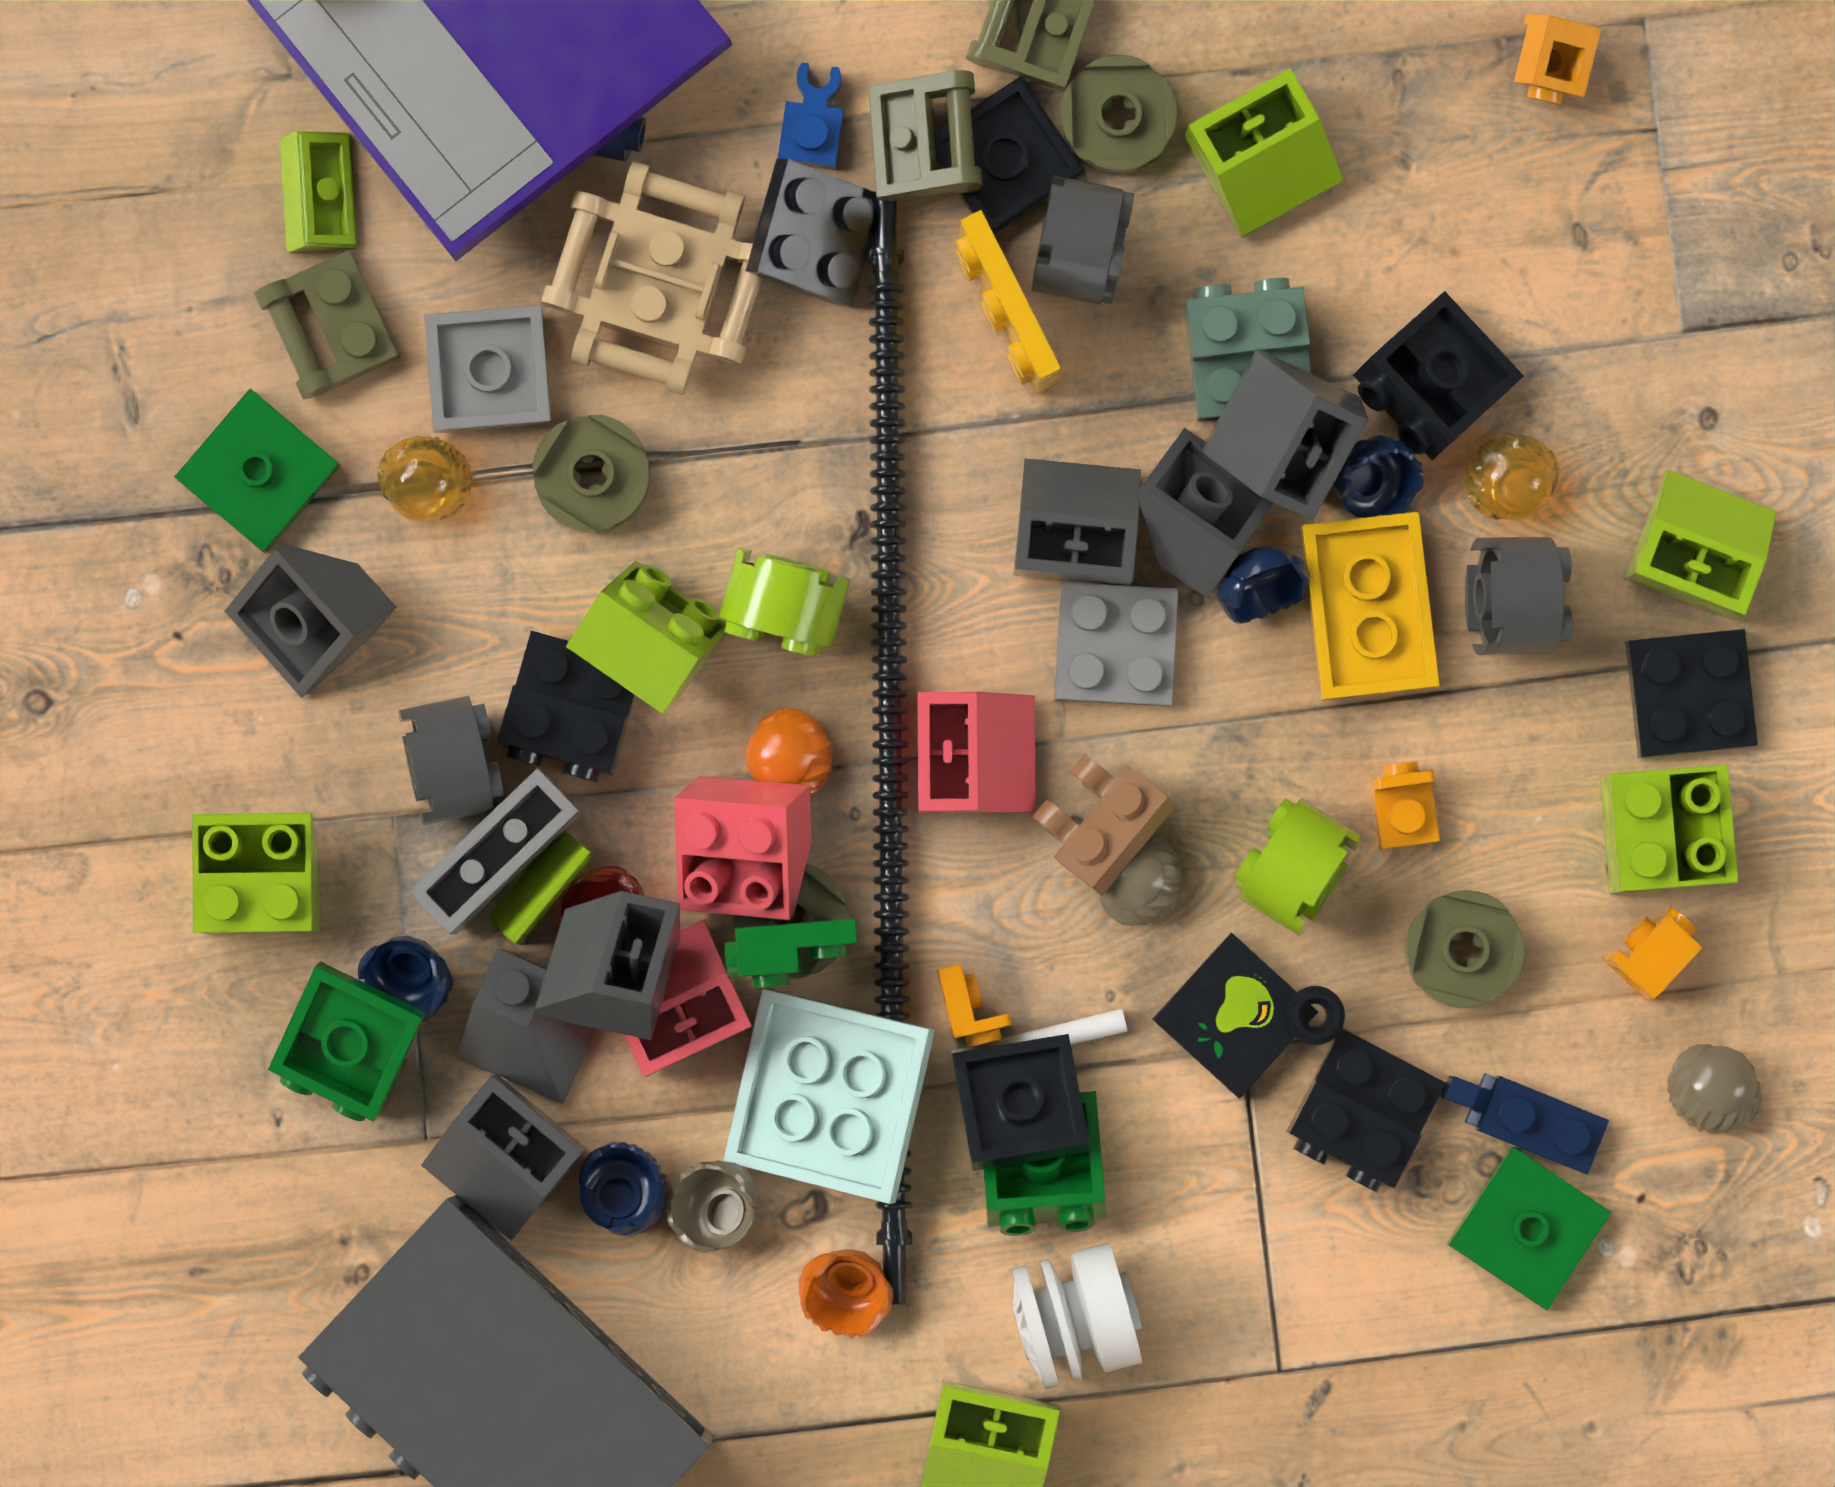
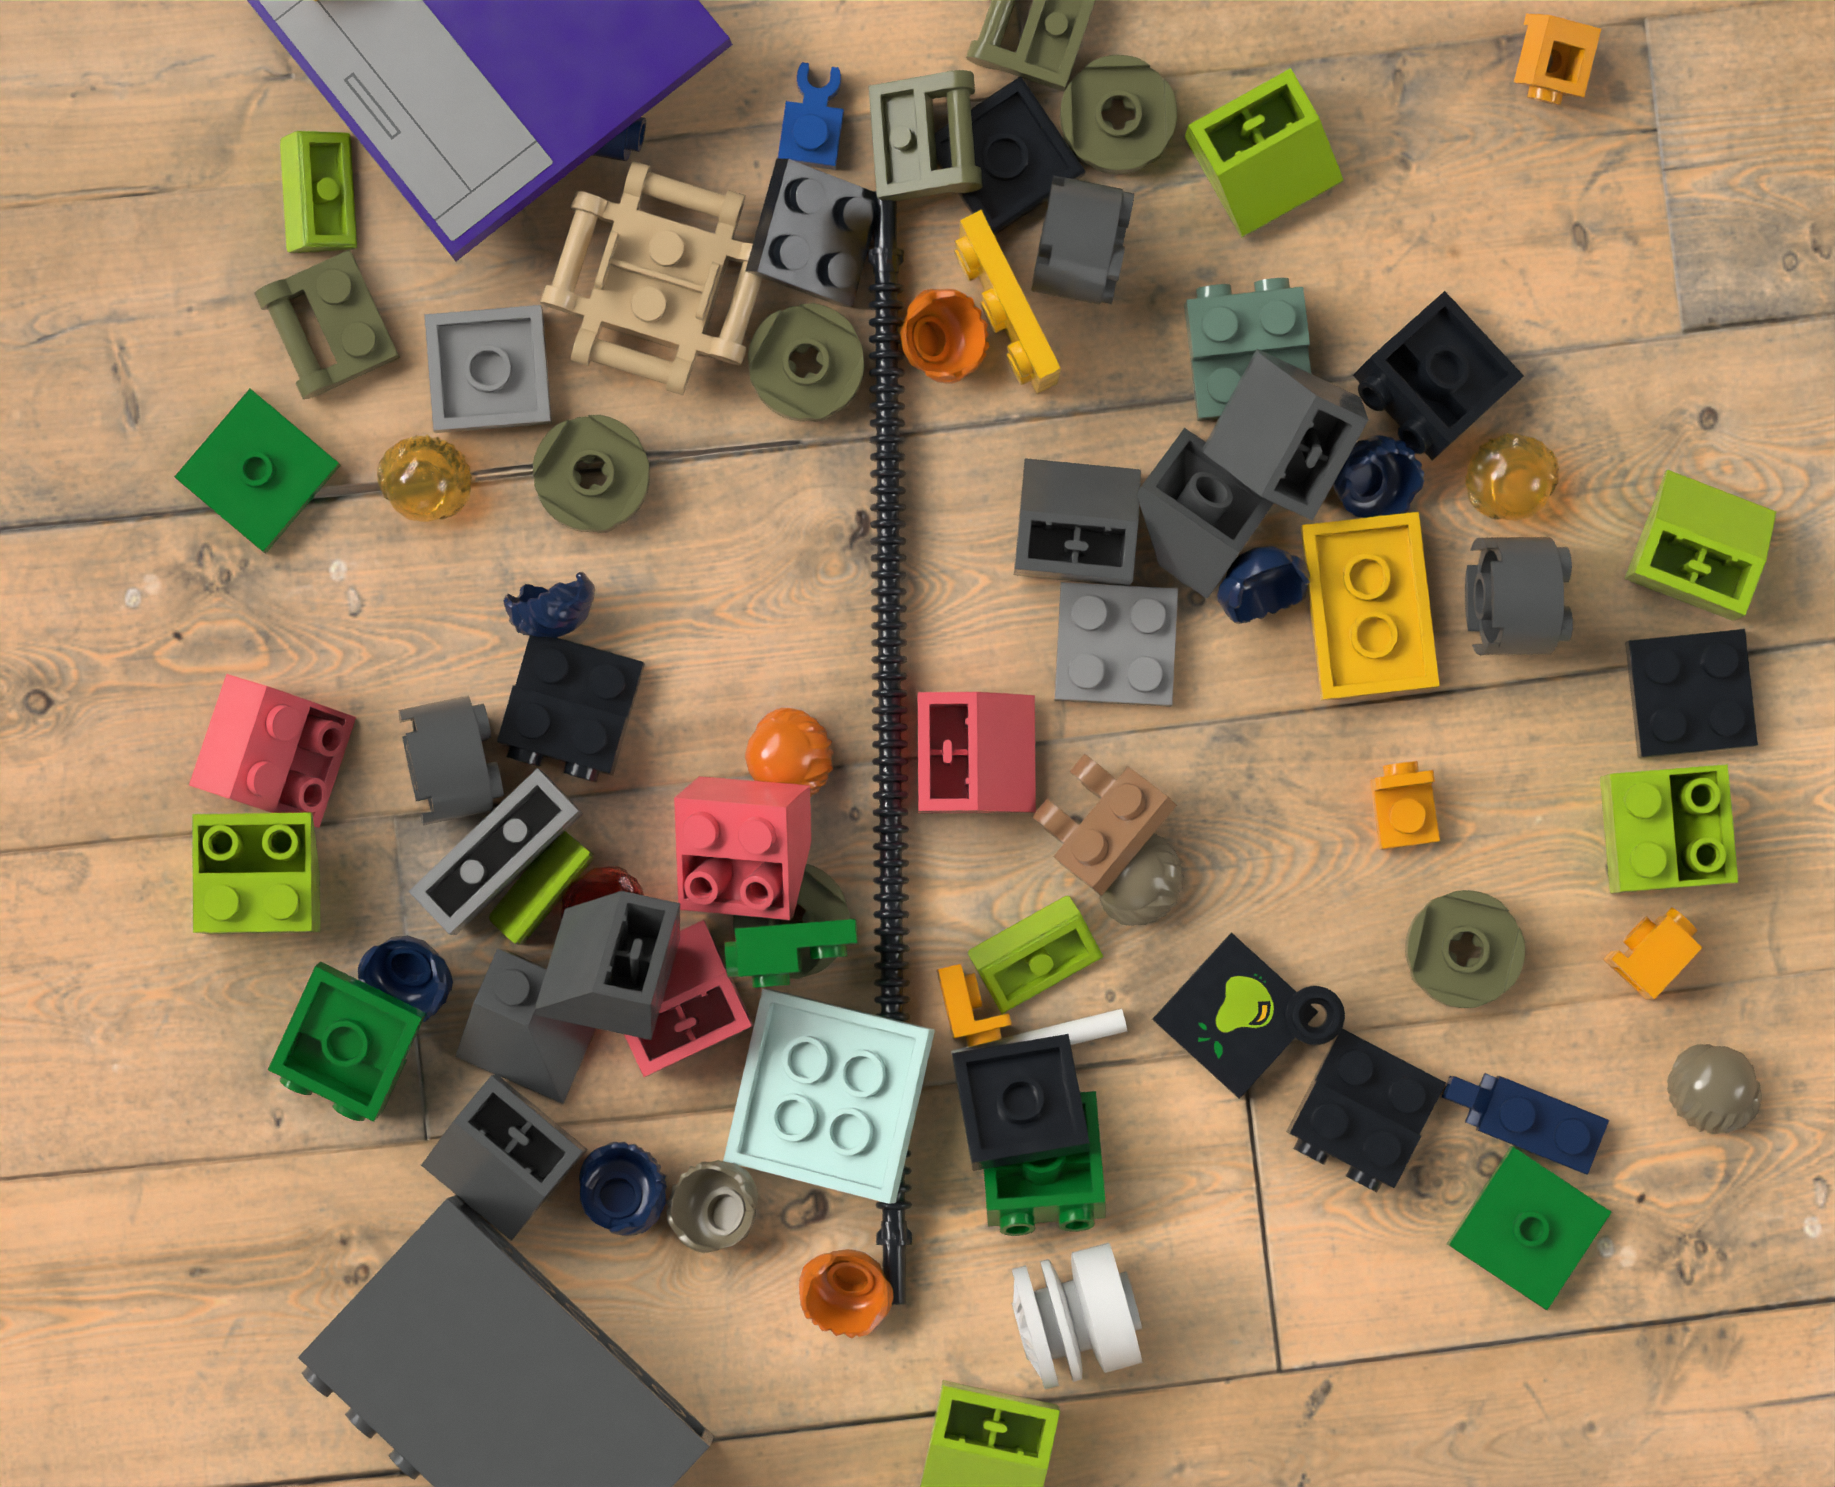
dark grey slope [224,544,397,698] -> none
lime slope [566,561,727,714] -> none
lime brick [719,548,851,657] -> none
lime brick [1235,798,1362,936] -> none
none -> coral slope [189,674,356,828]
none -> dark blue hair [503,572,595,638]
none -> olive plate [748,303,864,422]
none -> orange hair [900,289,990,384]
none -> lime slope [968,896,1104,1014]

